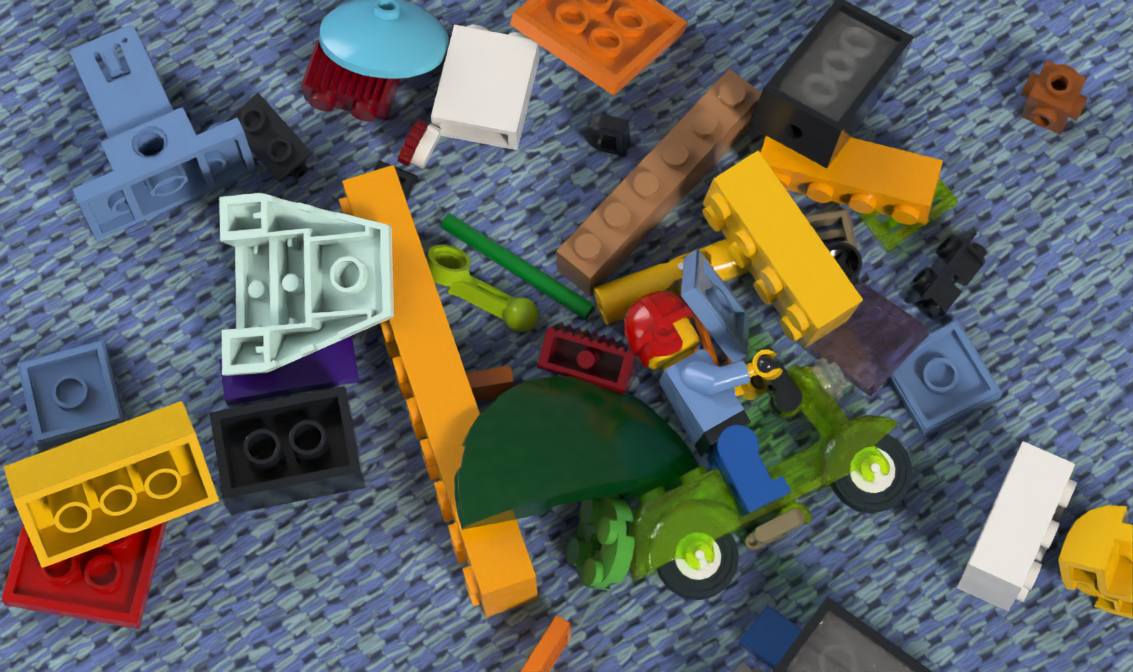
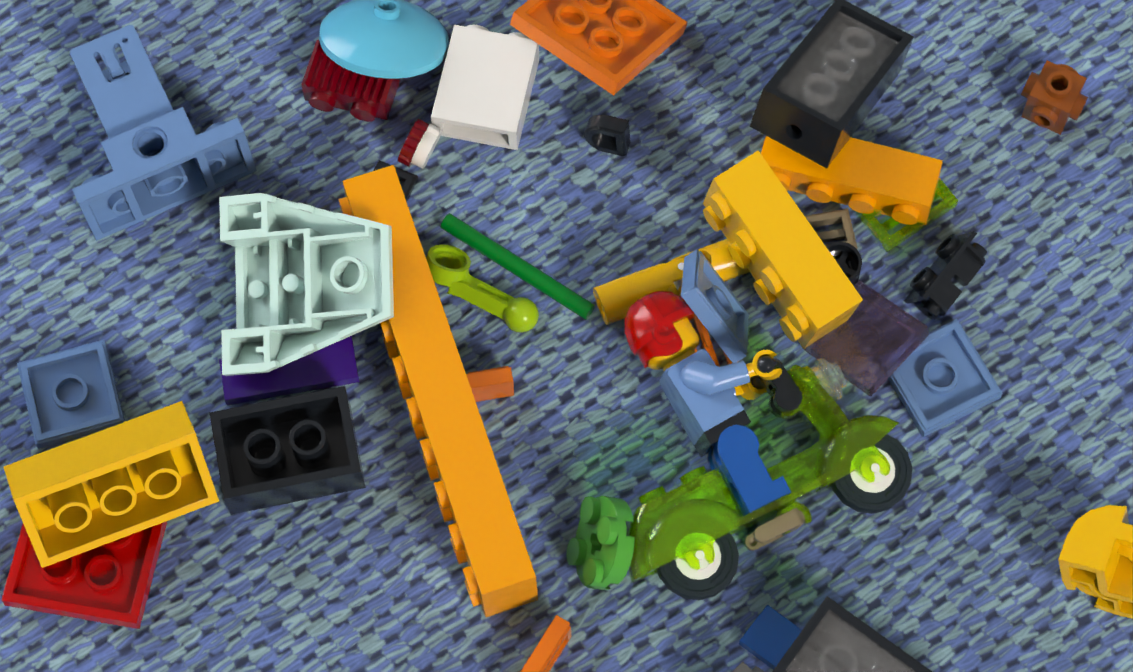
black hinge [226,93,313,183] -> none
dark green brick [454,376,705,530] -> none
dark red brick [537,322,639,394] -> none
medium nougat brick [556,68,761,297] -> none
white brick [957,441,1077,611] -> none

